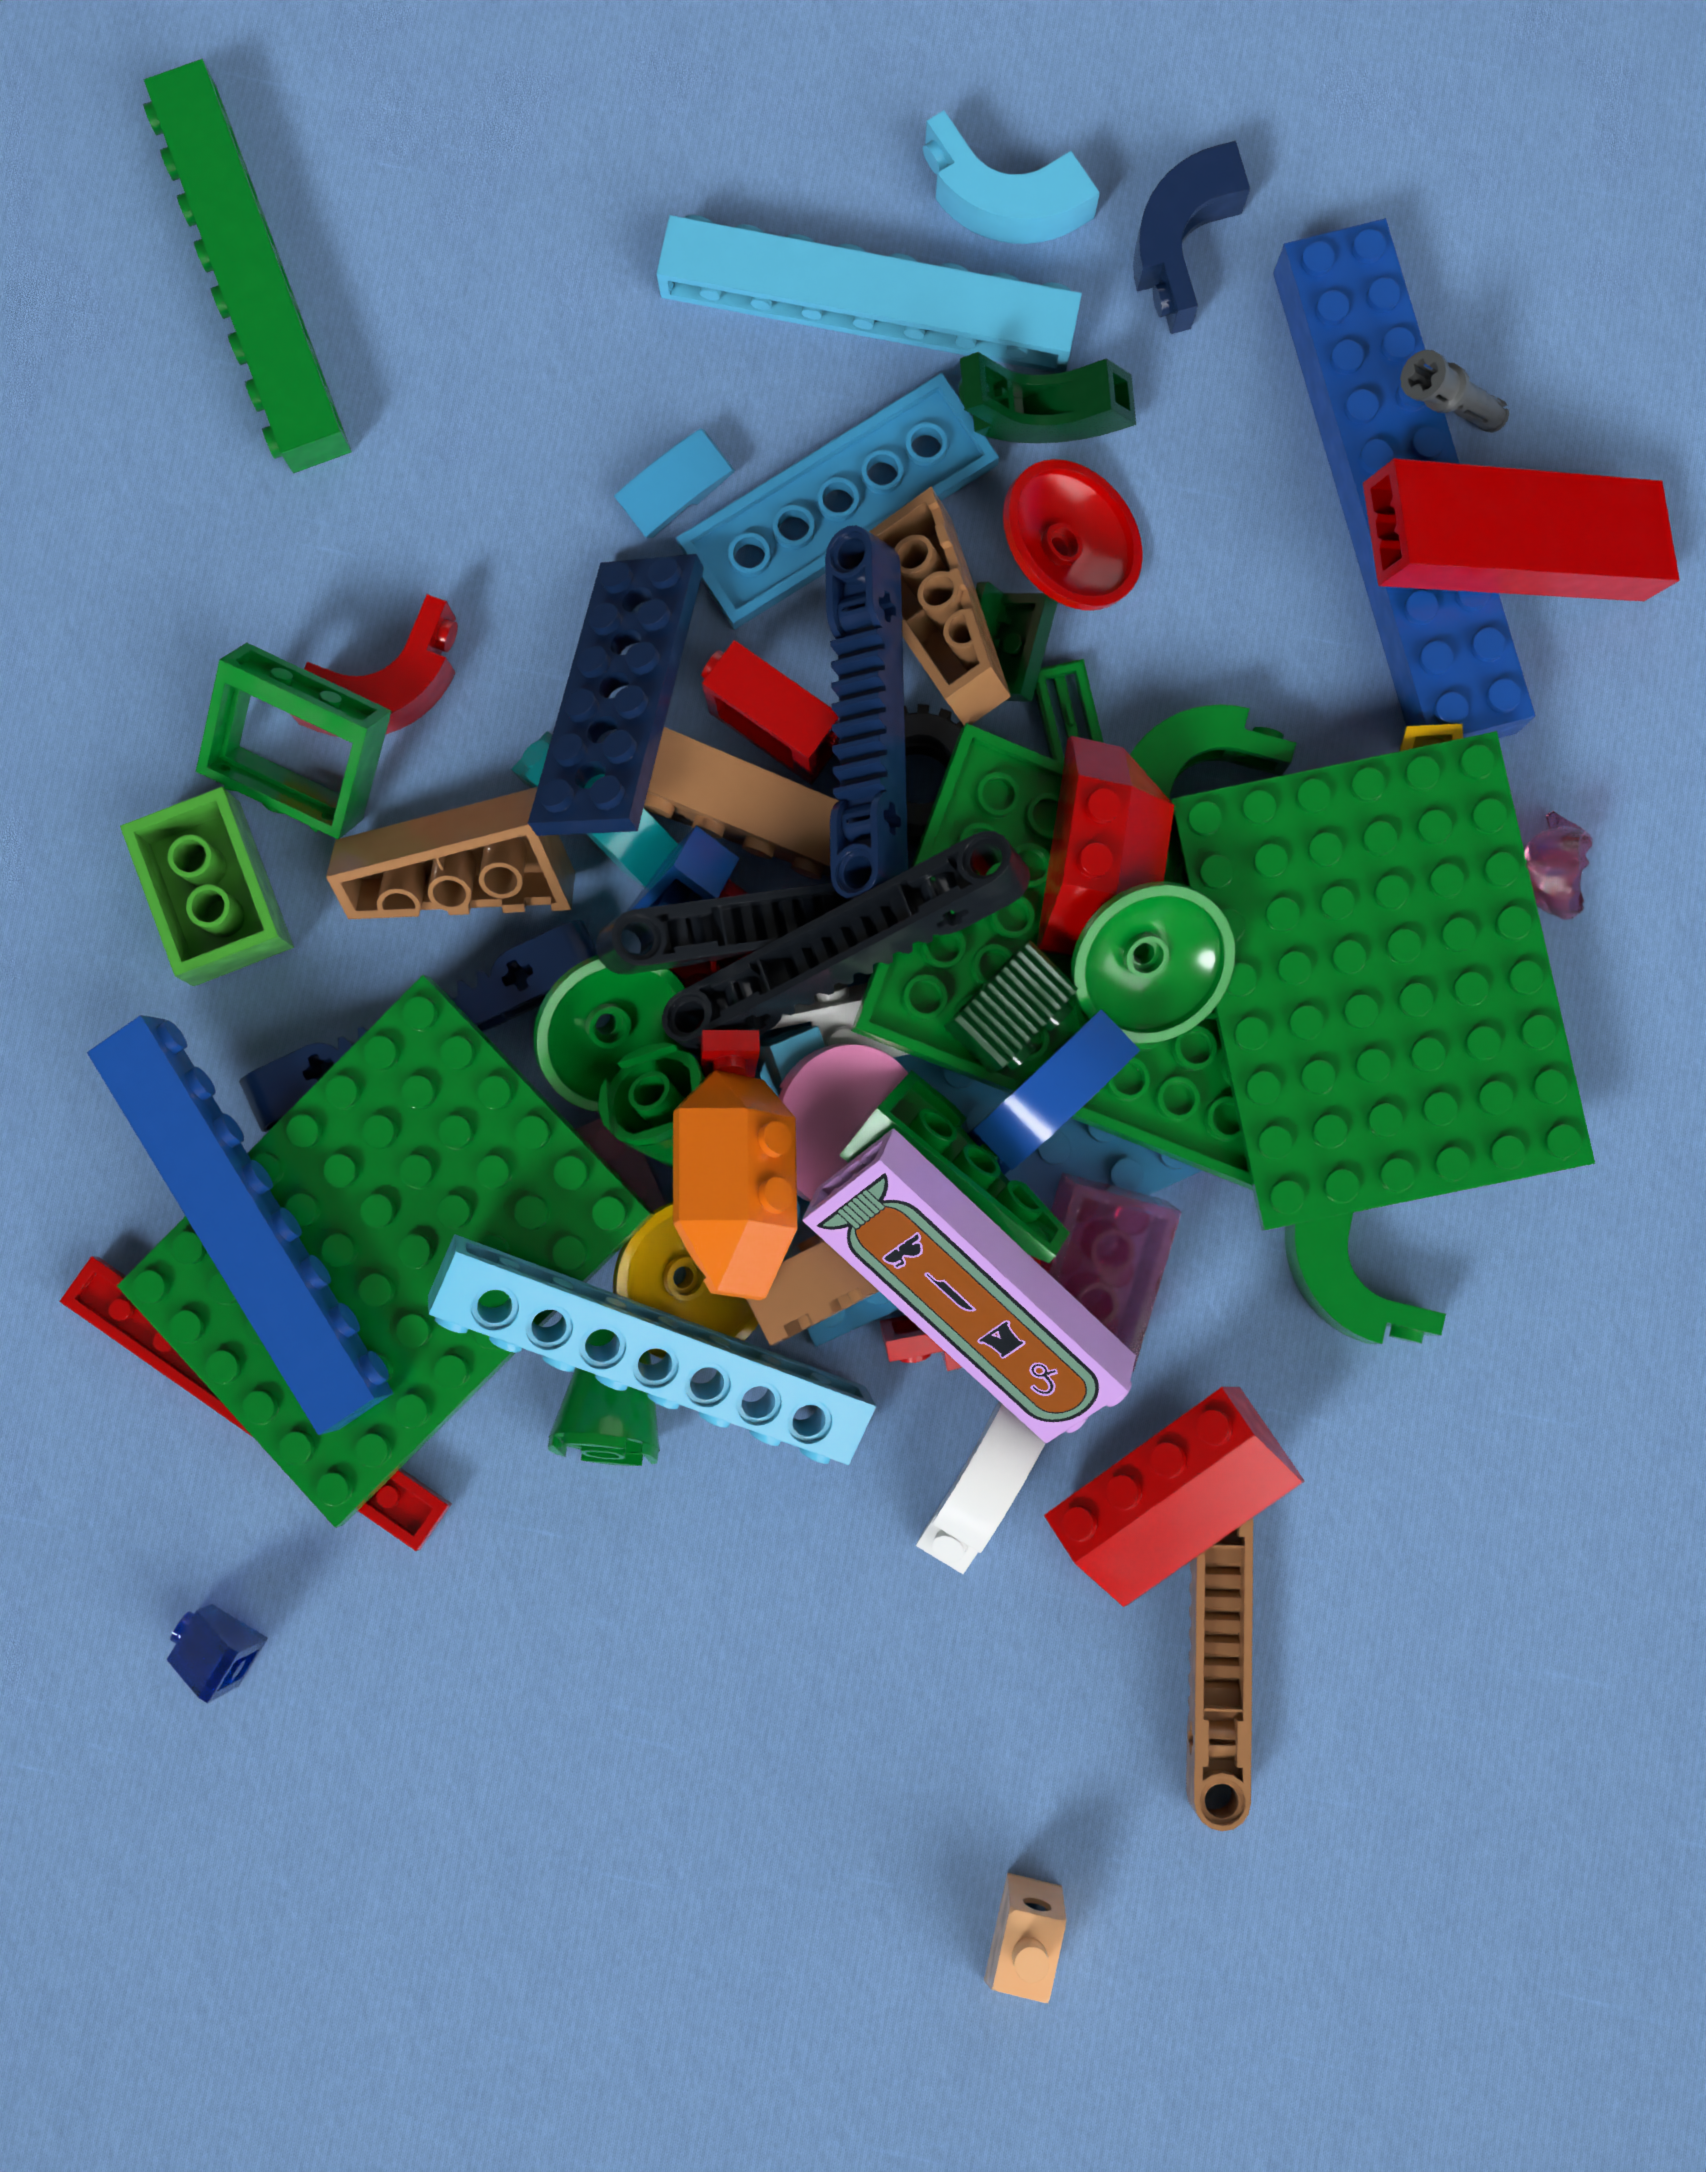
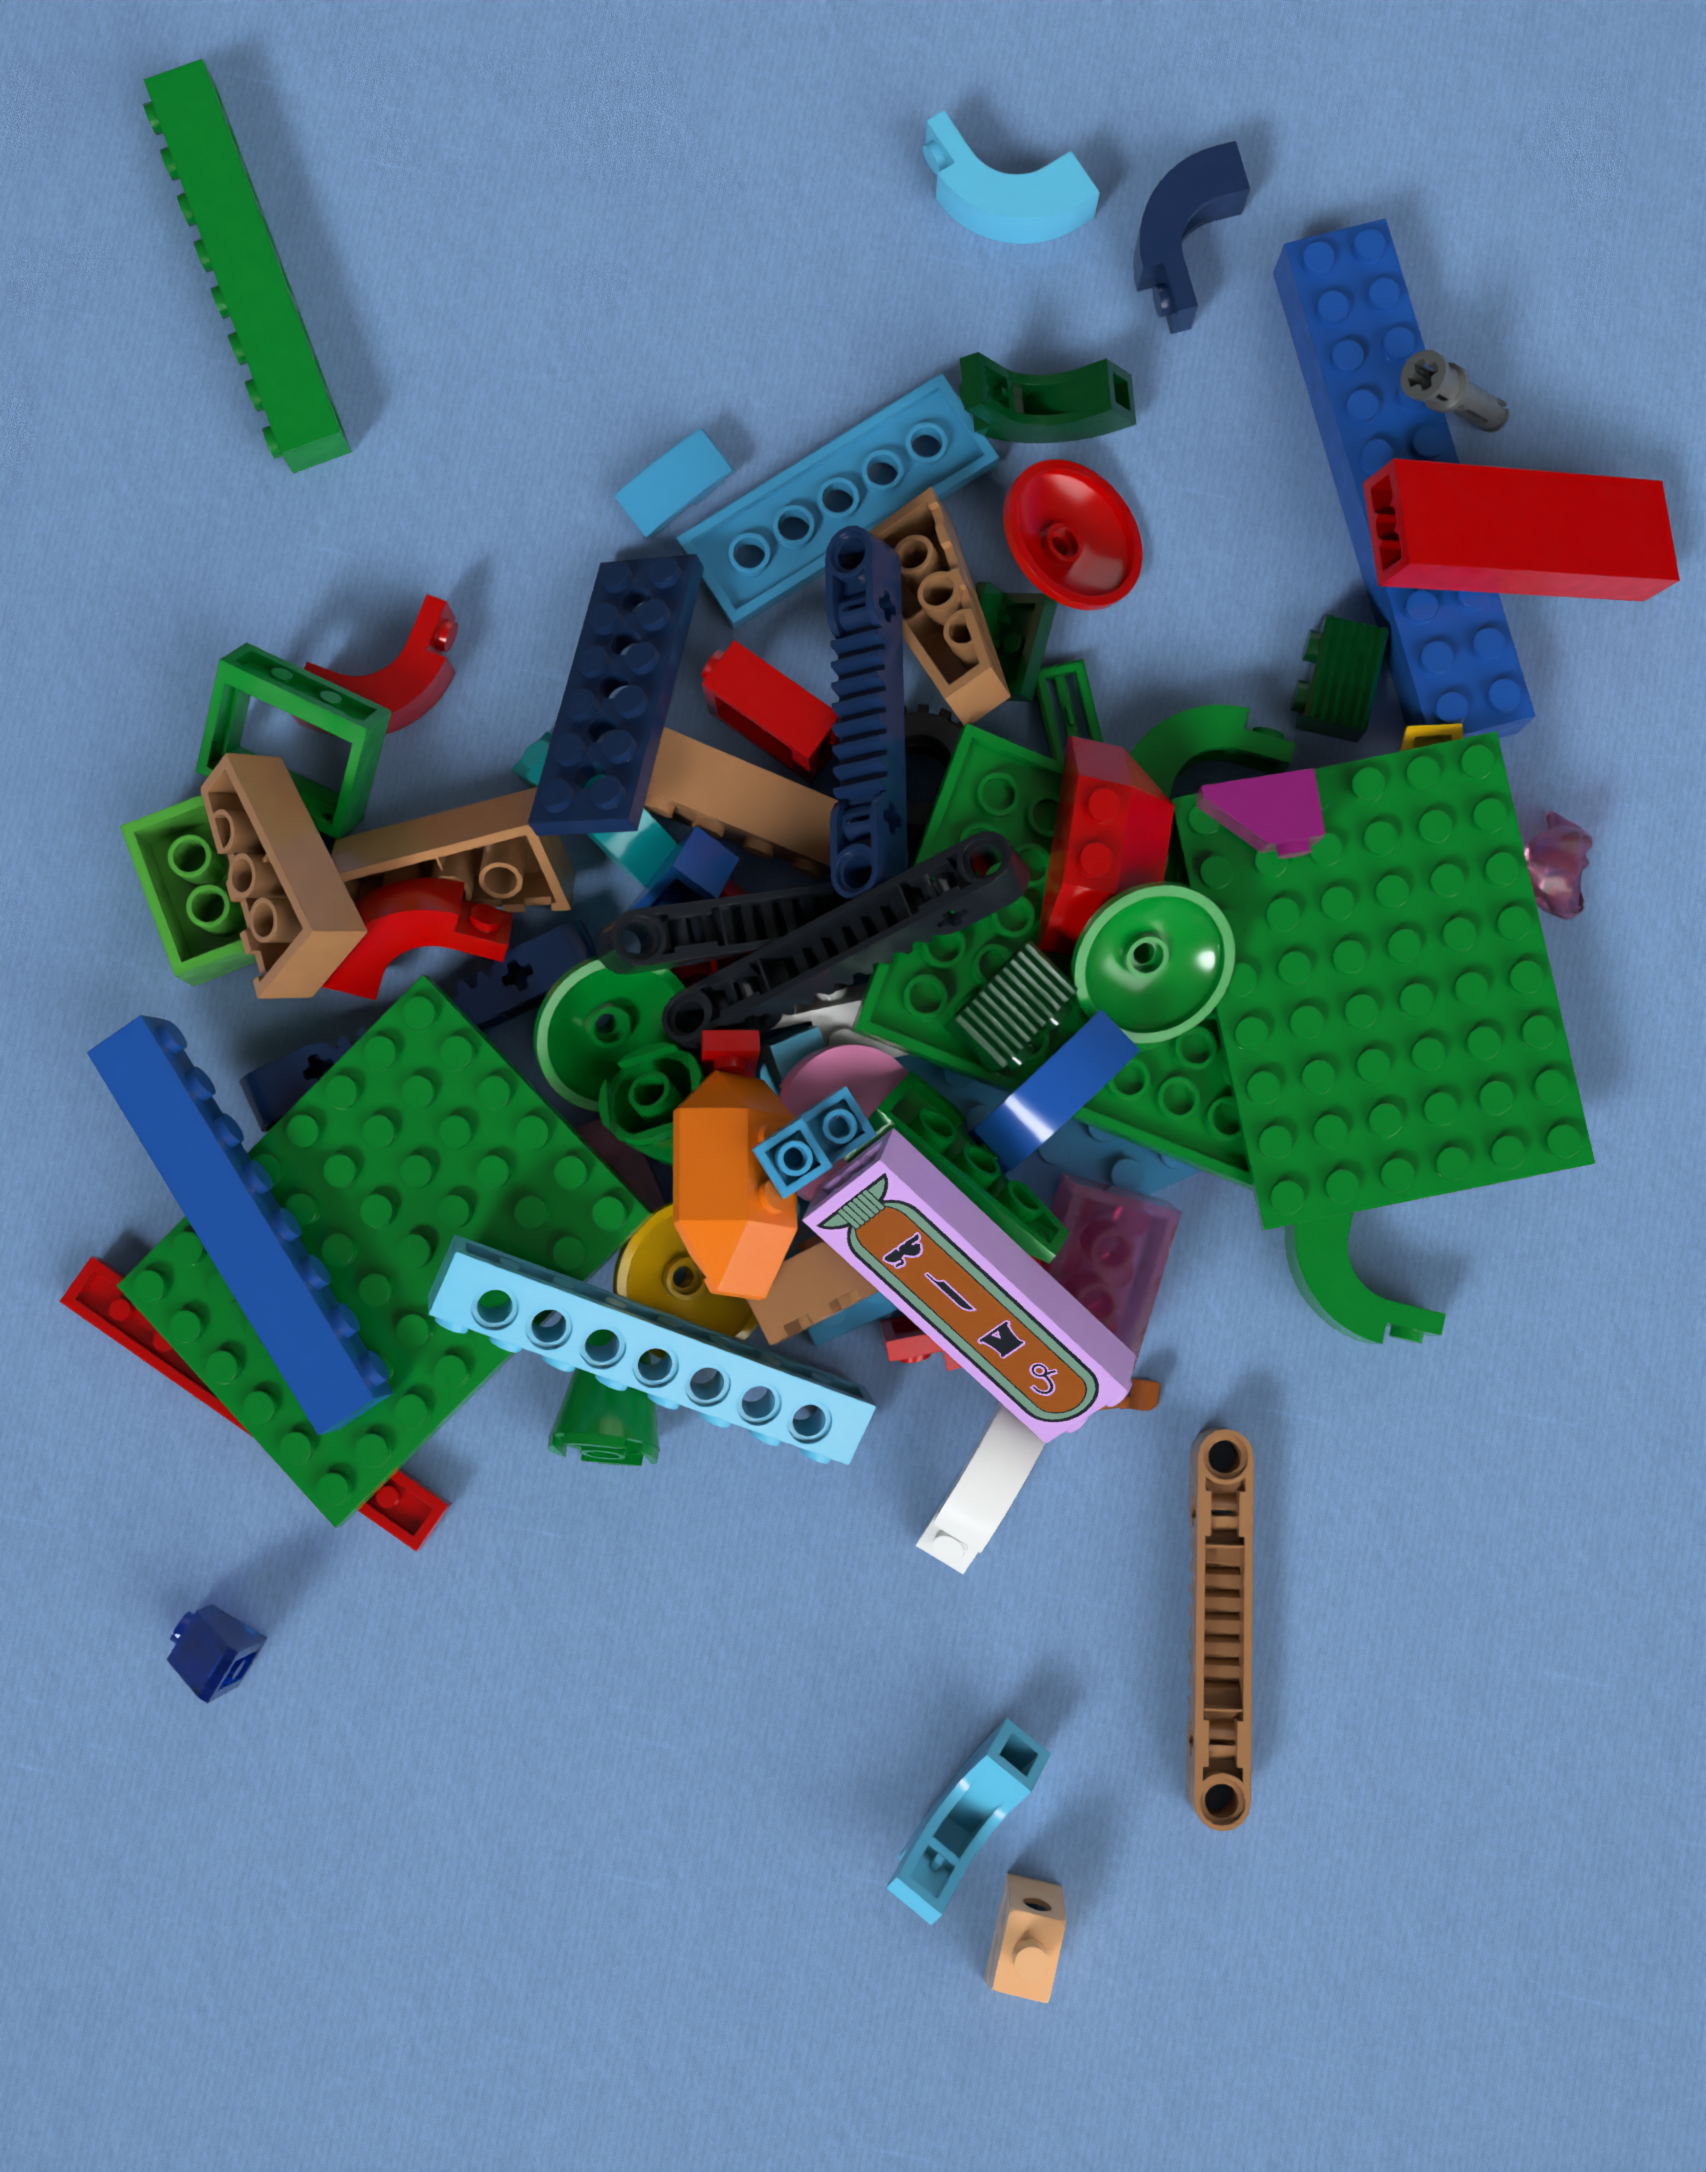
medium azure brick [657,215,1082,373] -> none
red slope [1044,1387,1305,1607] -> none
none -> medium nougat wedge [200,753,368,999]
none -> red arch [322,878,513,1000]
none -> dark azure slope [751,1086,877,1199]
none -> medium azure arch [886,1718,1051,1925]
none -> dark orange hand [1098,1379,1161,1411]
none -> magenta slope [1196,768,1325,859]
none -> dark green brick [1290,615,1389,743]

